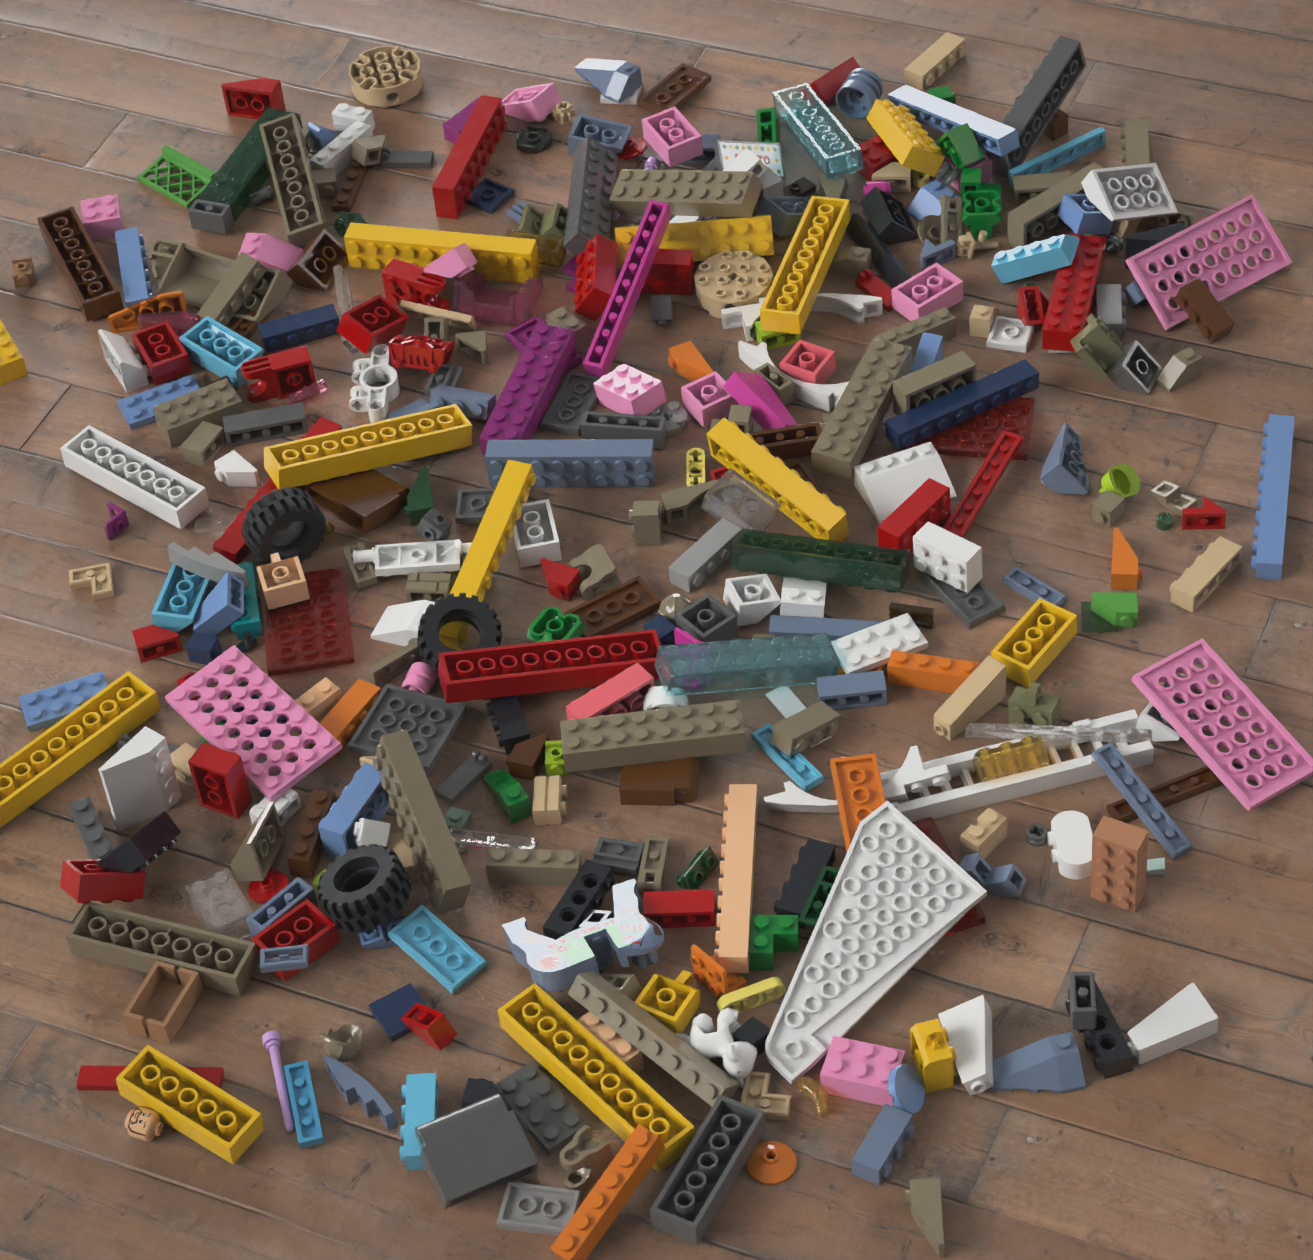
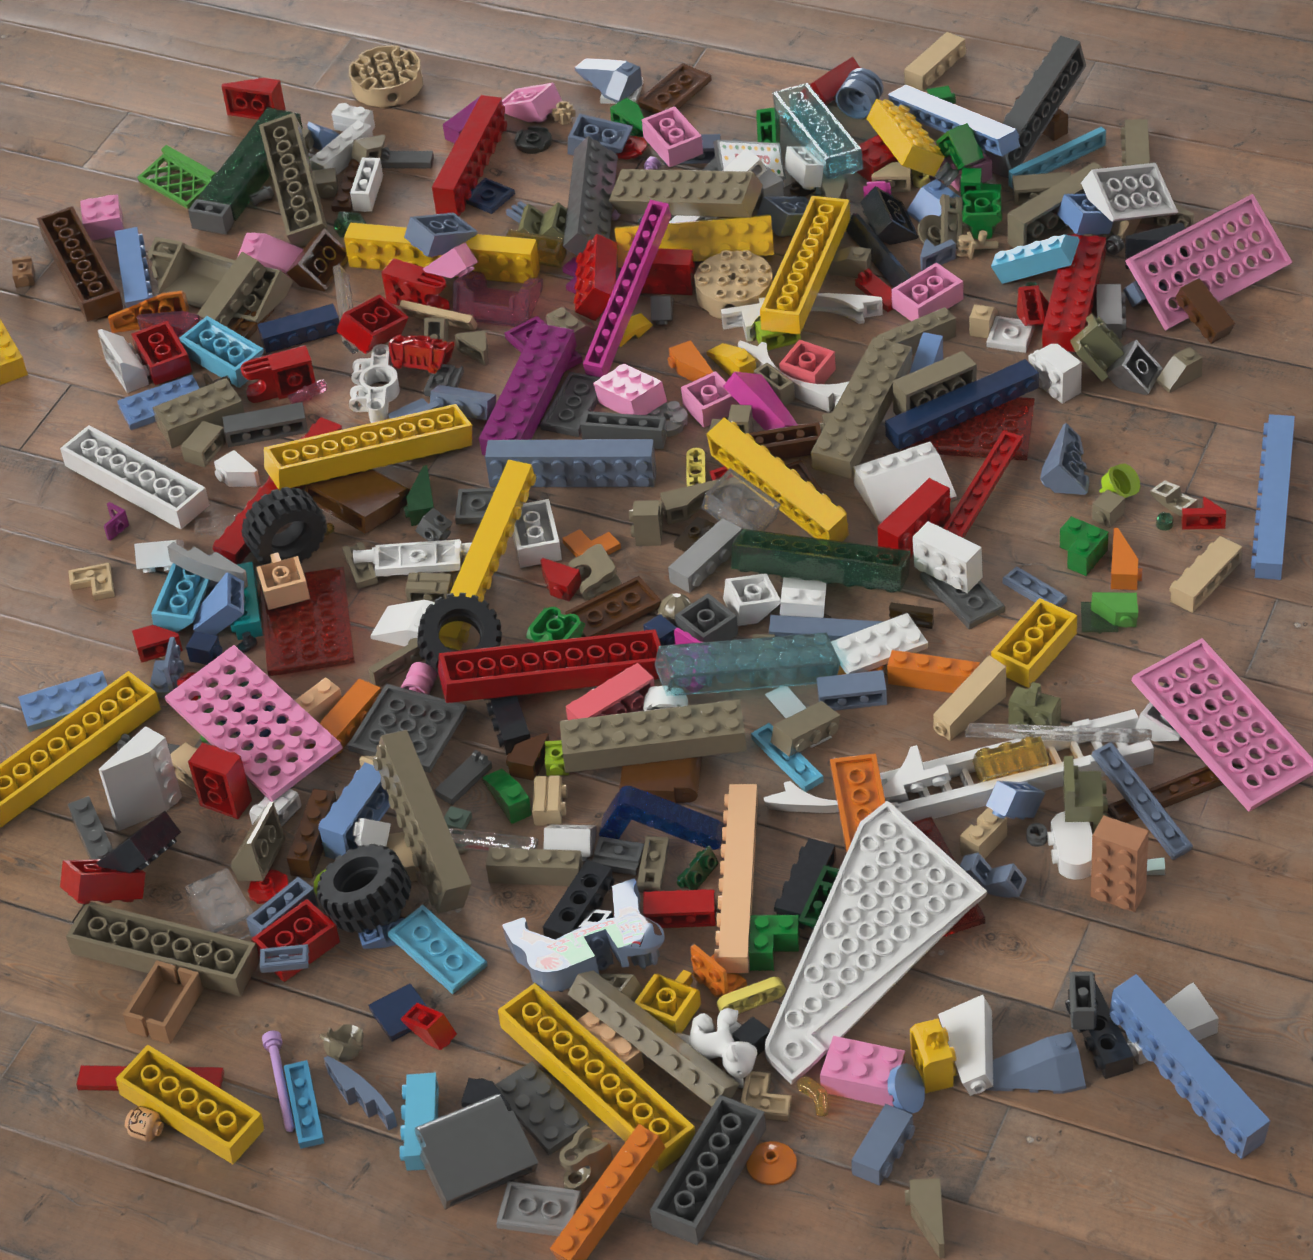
none -> white slope [134,540,183,573]
none -> sand blue bracket [149,637,184,698]
none -> white brick [350,158,383,212]
none -> sand blue slope [404,213,478,257]
none -> white slope [544,824,596,861]
none -> orange tile [562,529,621,557]
none -> clear blue beam [599,786,725,850]
none -> green slope [610,97,650,145]
none -> yellow slope [619,313,653,347]
none -> dark brown plate [674,516,715,552]
none -> yellow slope [706,343,757,377]
none -> white brick [784,146,824,190]
none -> medium blue brick [986,781,1045,820]
none -> white hinge [1029,344,1082,404]
none -> green brick [1060,516,1109,576]
none -> olive bracket [1063,756,1108,833]
none -> medium blue brick [1109,974,1270,1159]

